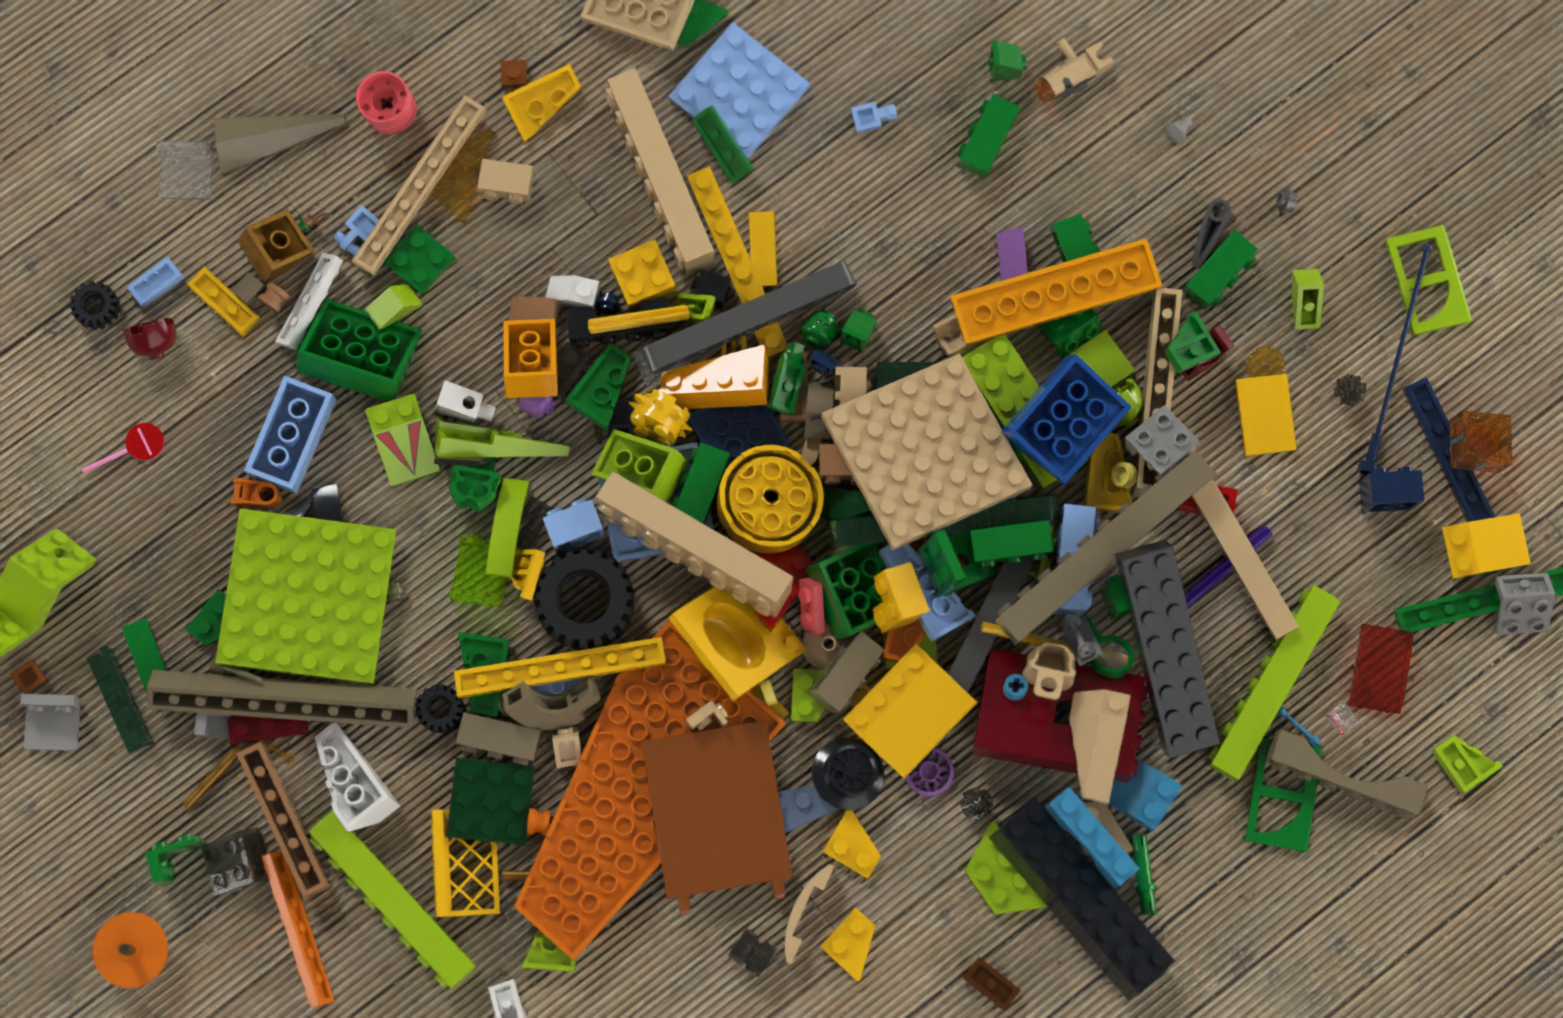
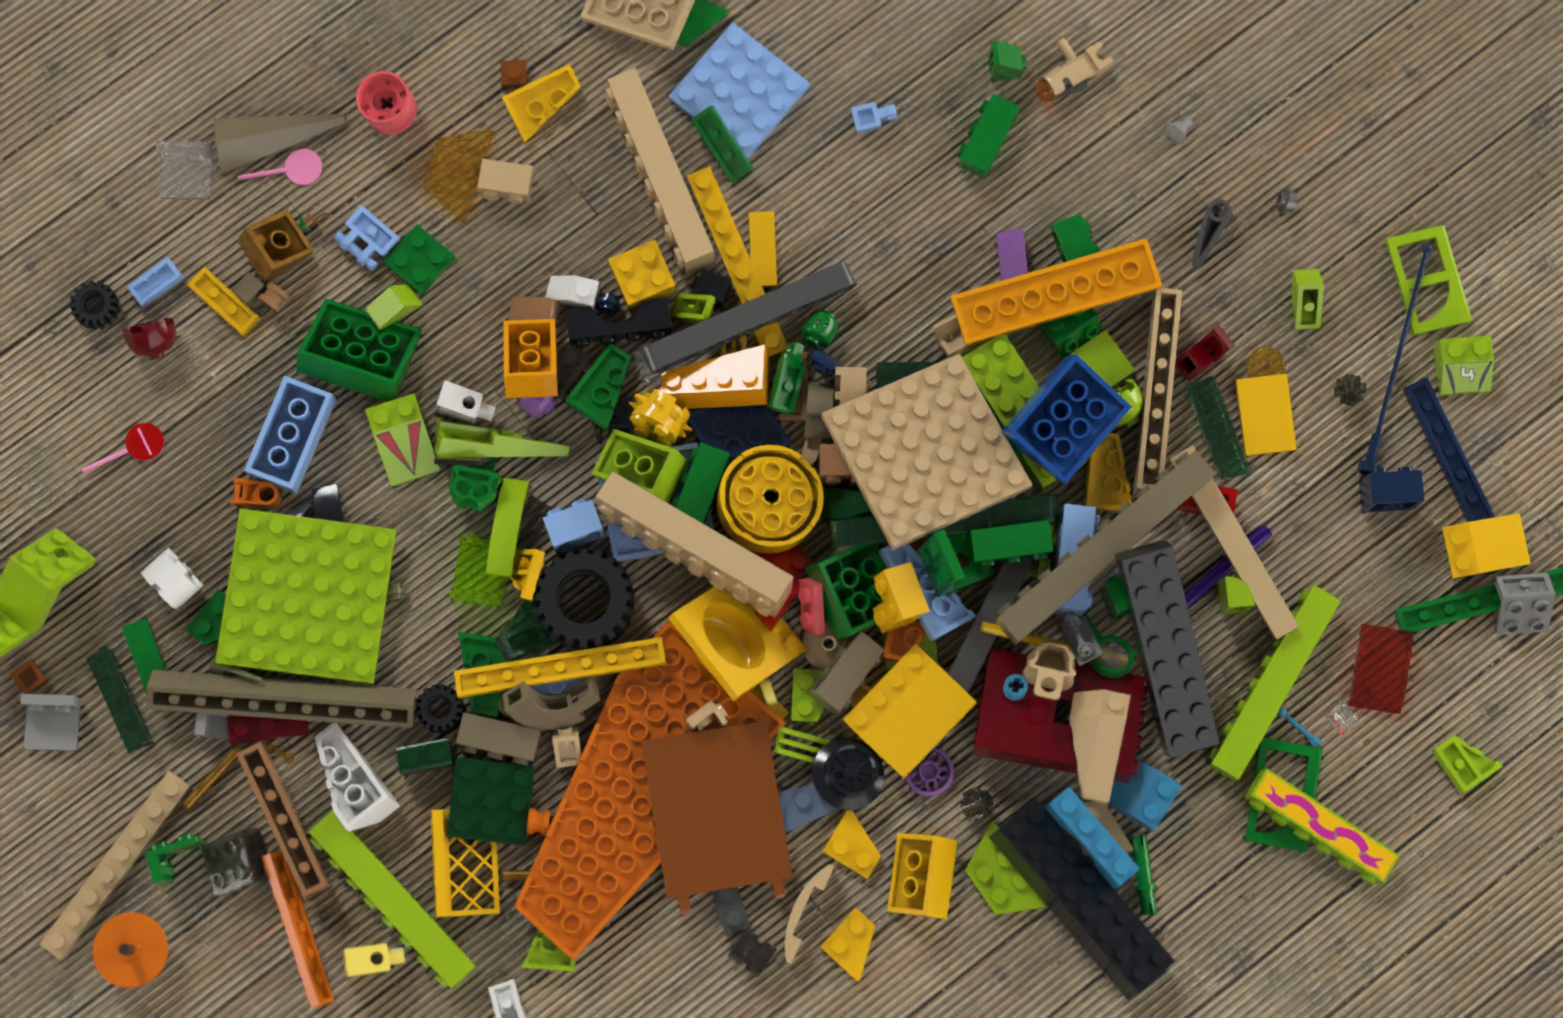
white plate [275,253,343,350] -> none
tan tile [352,95,487,276] -> none
yellow axle [588,305,690,334] -> none
green slope [840,310,877,353] -> none
reddish brown plate [962,957,1021,1011] -> none
light yellow tile [1111,462,1137,488] -> none
light grey bracket [1125,405,1199,475] -> none
green wing [1165,311,1221,374] -> none
green brick [1182,229,1258,311] -> none
dark tan arch [1265,729,1429,819] -> none
clear orange container [1450,410,1513,473] -> none
none -> tan plate [39,771,192,960]
none -> white brick [141,547,204,610]
none -> bright pink piece [237,149,323,185]
none -> light yellow torso [343,943,405,978]
none -> dark green brick [395,738,455,776]
none -> clear green wing [495,600,552,662]
none -> dark grey hinge [712,887,751,936]
none -> lime tile [773,727,830,764]
none -> yellow slope [887,833,958,920]
none -> clear green fence [1185,376,1251,481]
none -> lime brick [1217,576,1255,615]
none -> brick [1244,768,1400,885]
none -> lime slope [1433,335,1494,396]

